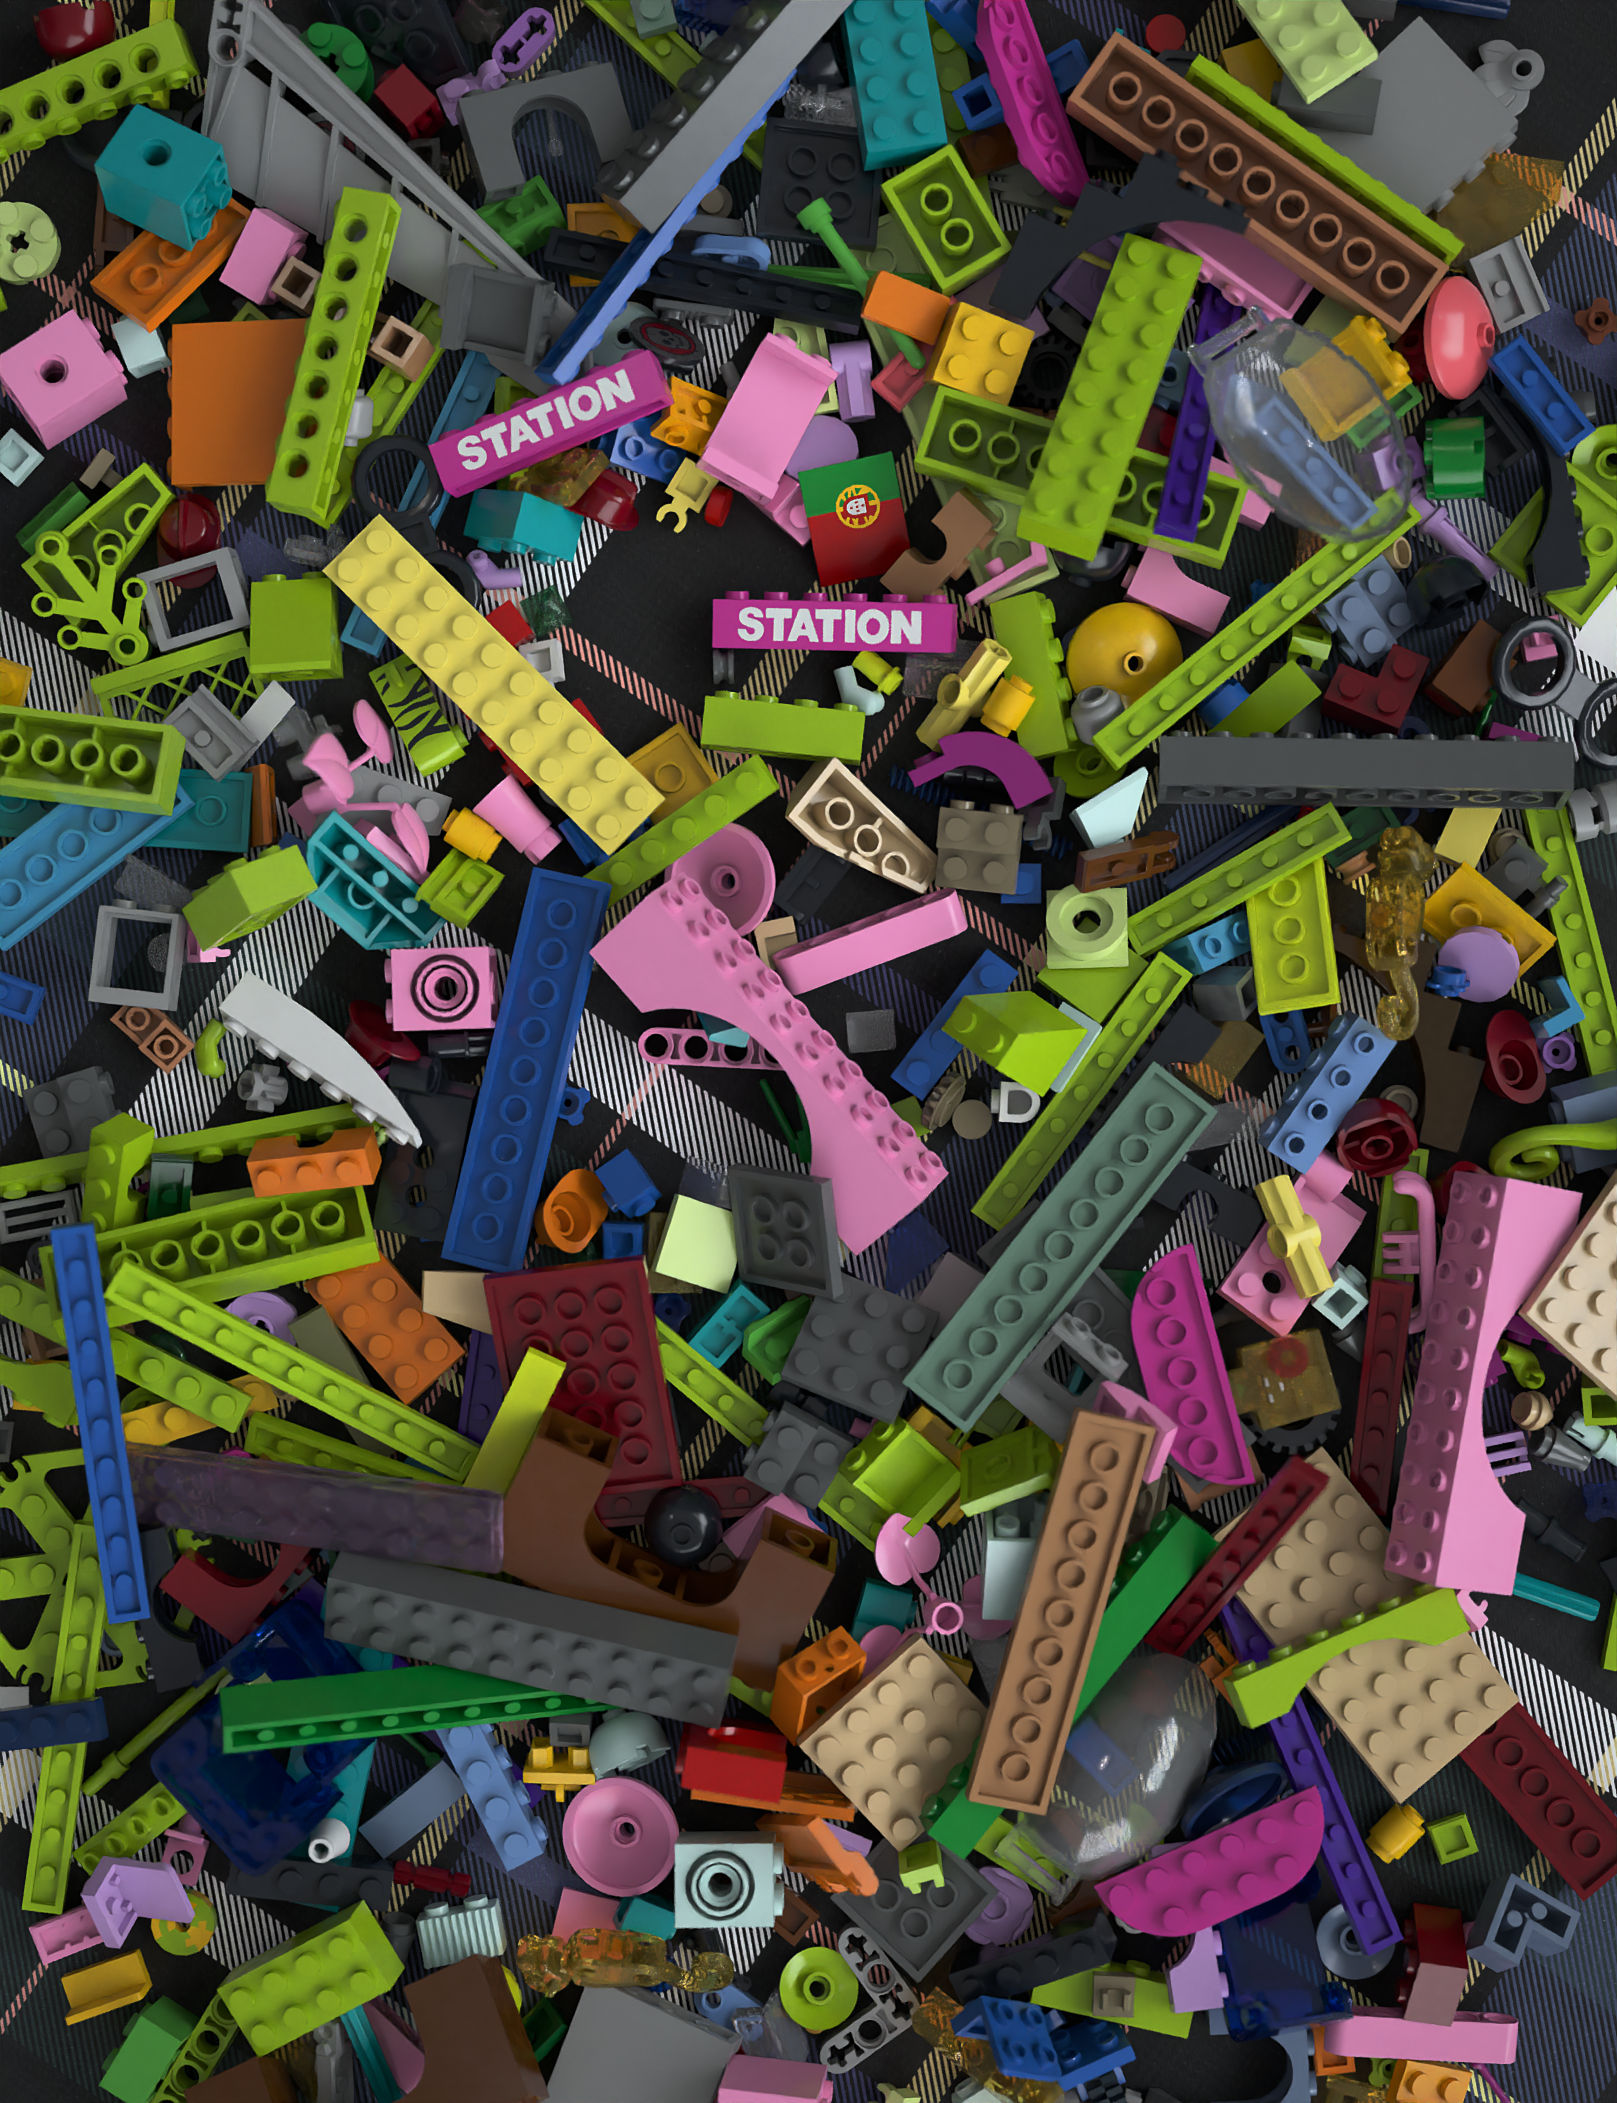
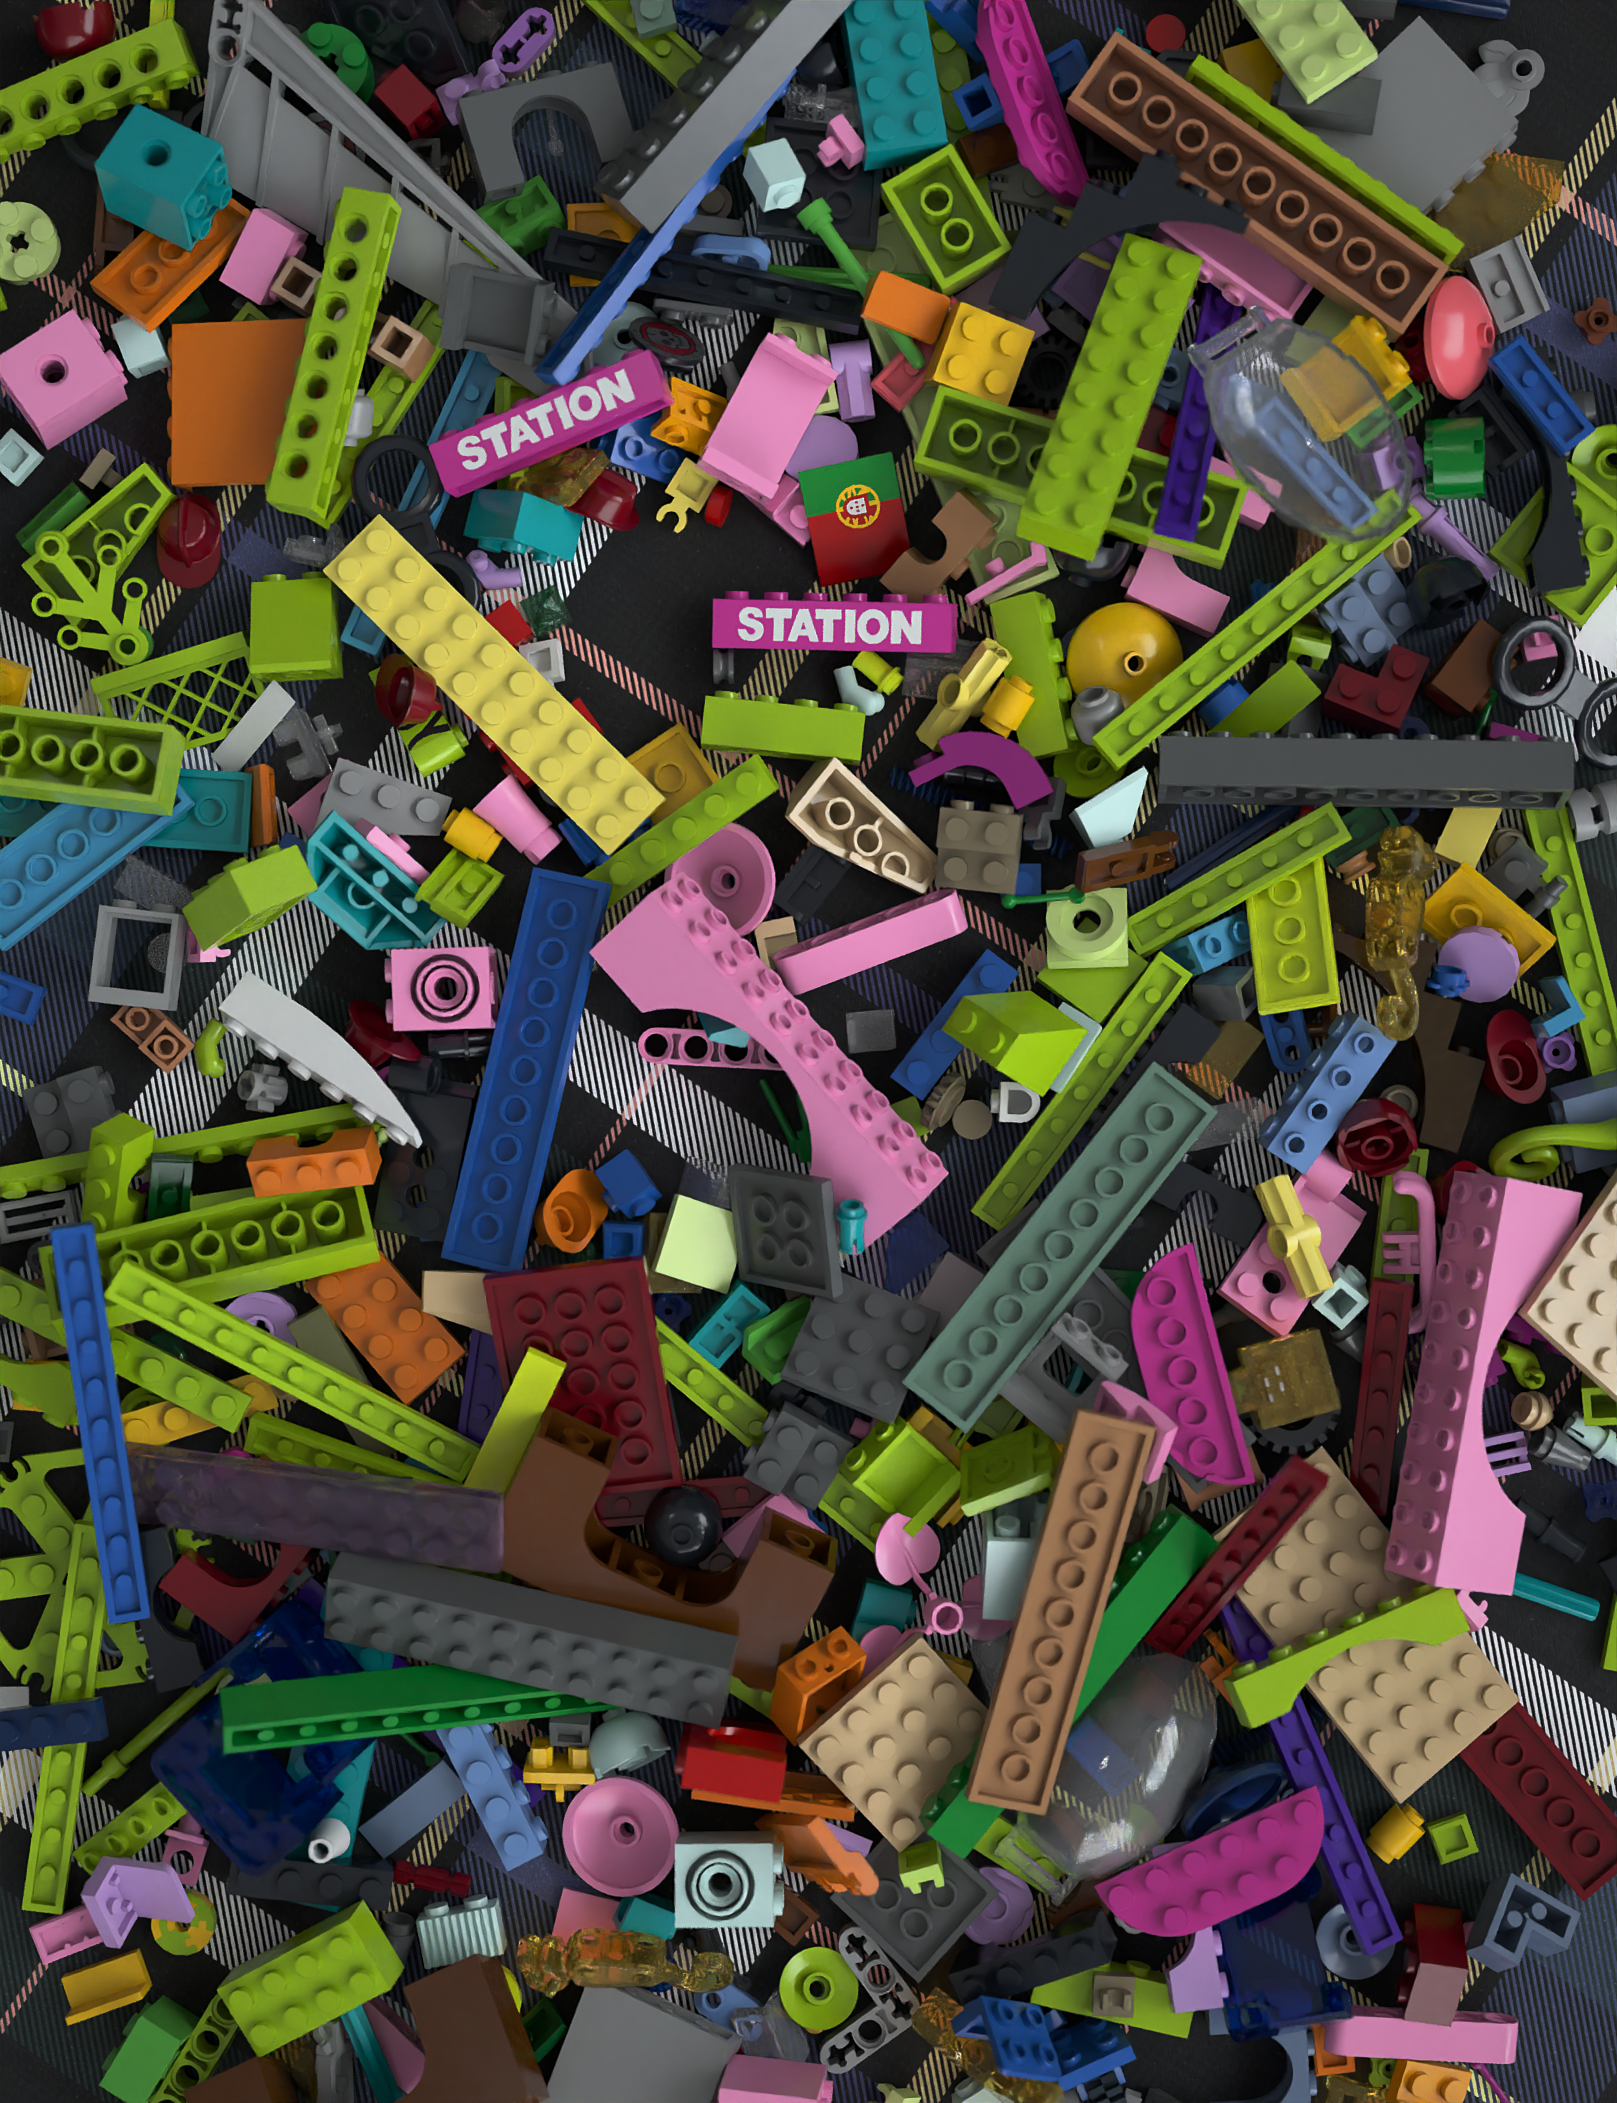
light grey window [135,546,251,654] -> none
light grey plate [160,683,260,782] -> none
bright pink plant [302,699,430,874] -> none
blue plate [558,1082,591,1125] -> none
clear red plate [1267,1337,1309,1378] -> none
none -> dark red piece [375,653,444,727]
none -> light aqua brick [743,138,806,212]
none -> bright pink tile [817,113,865,169]
none -> teal pin [835,1199,868,1255]
none -> green hinge [1001,887,1085,909]

